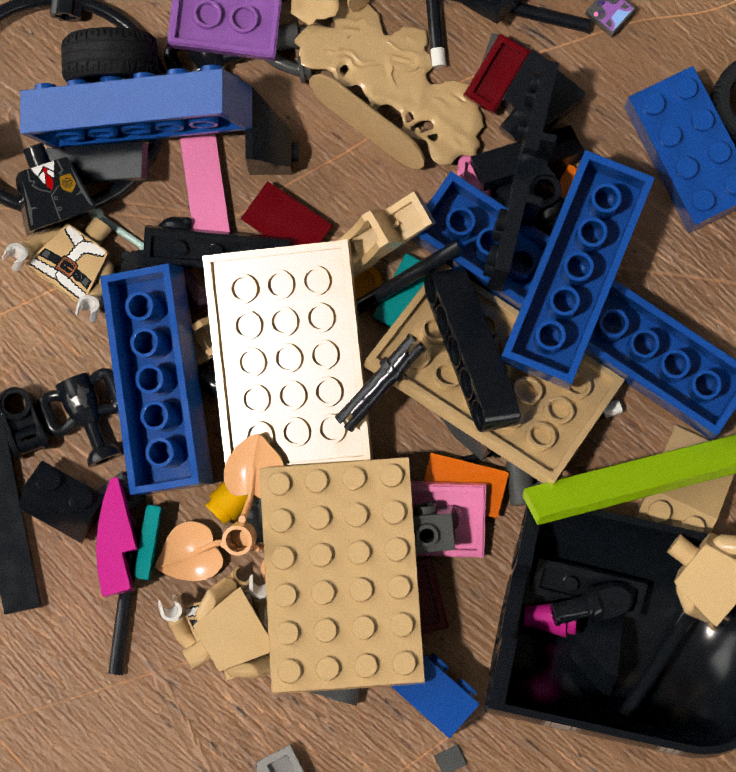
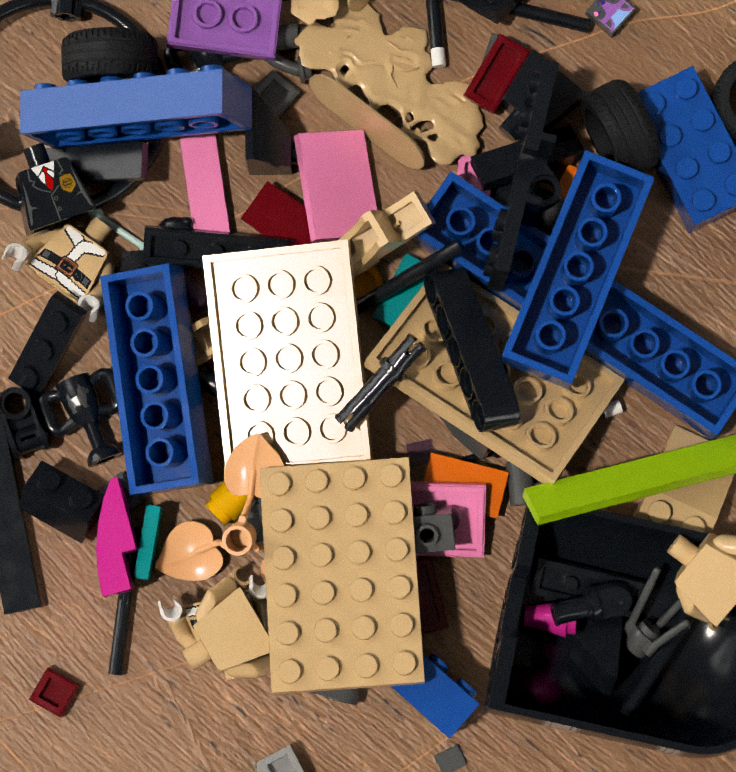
none -> black plate [8,291,88,399]
none -> dark red tile [29,667,81,718]
none -> dark grey tile [255,70,300,118]
none -> bright pink tile [294,130,377,242]
none -> window [406,439,434,466]
none -> black tyre [581,79,661,172]
none -> dark grey plant [621,567,690,658]

